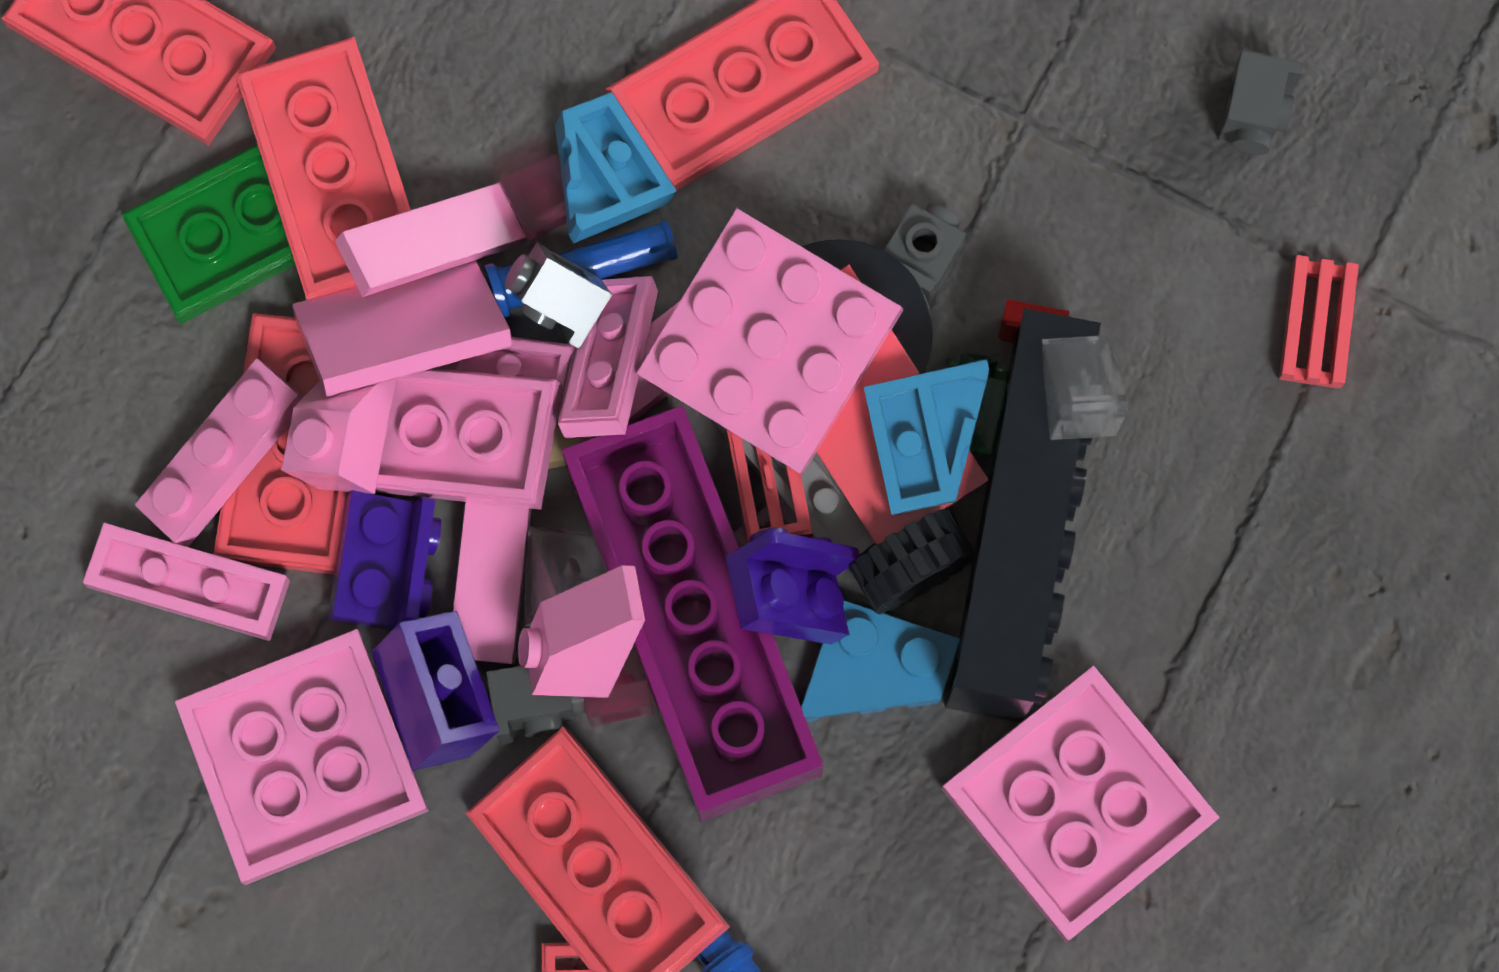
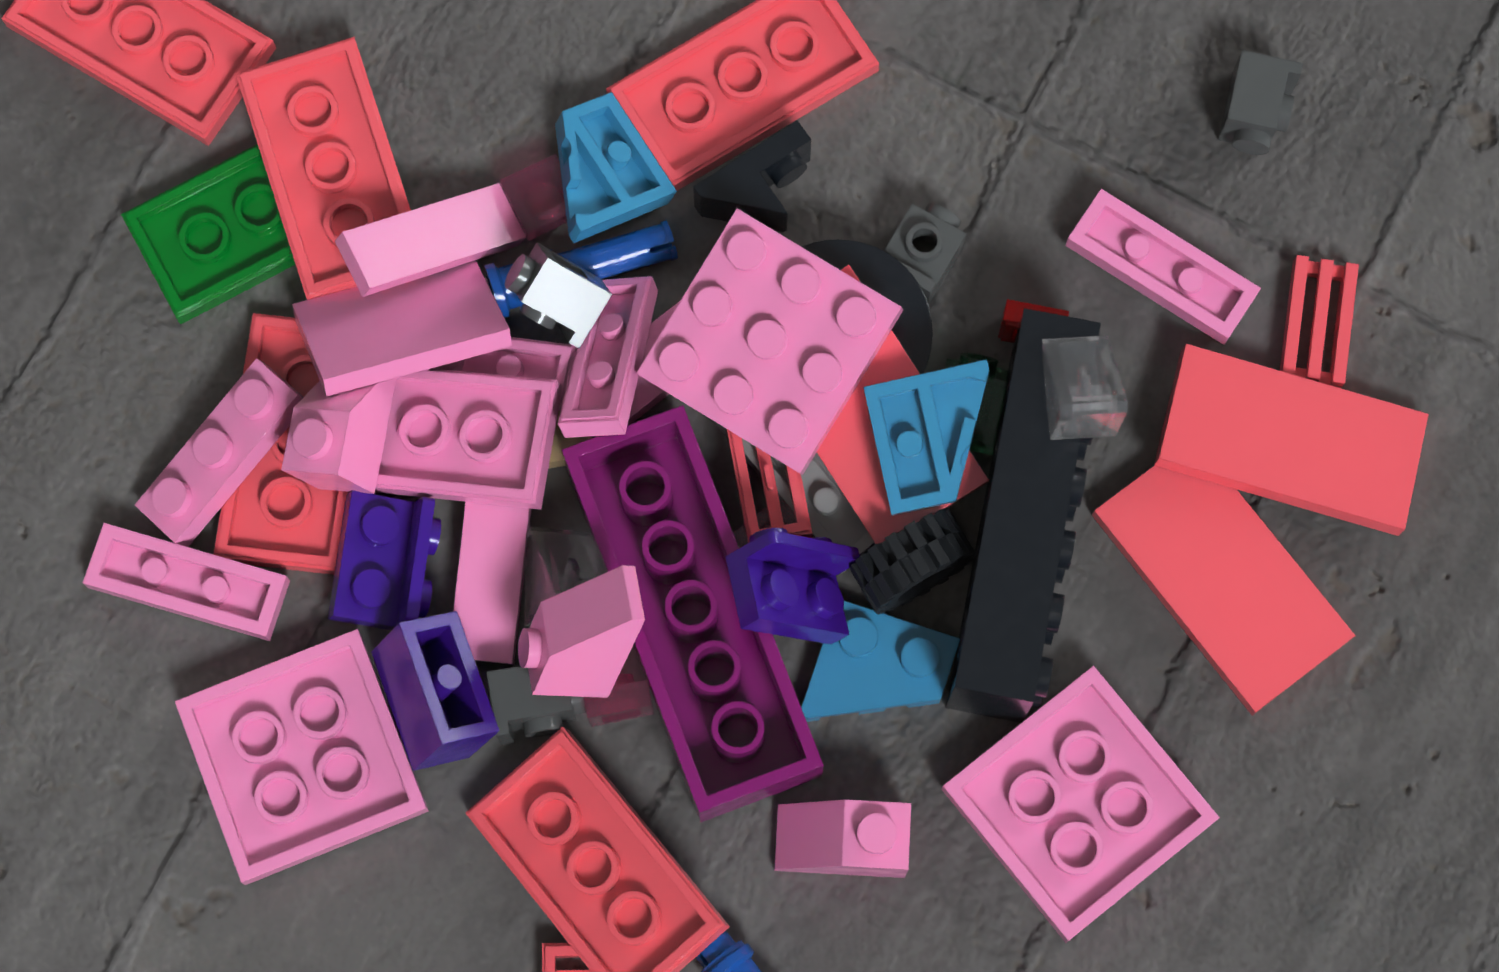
none -> black slope [693,120,811,232]
none -> bright pink slope [774,800,911,878]
none -> bright pink plate [1065,189,1261,345]
none -> coral tile [1092,466,1356,716]
none -> coral tile [1154,344,1429,536]

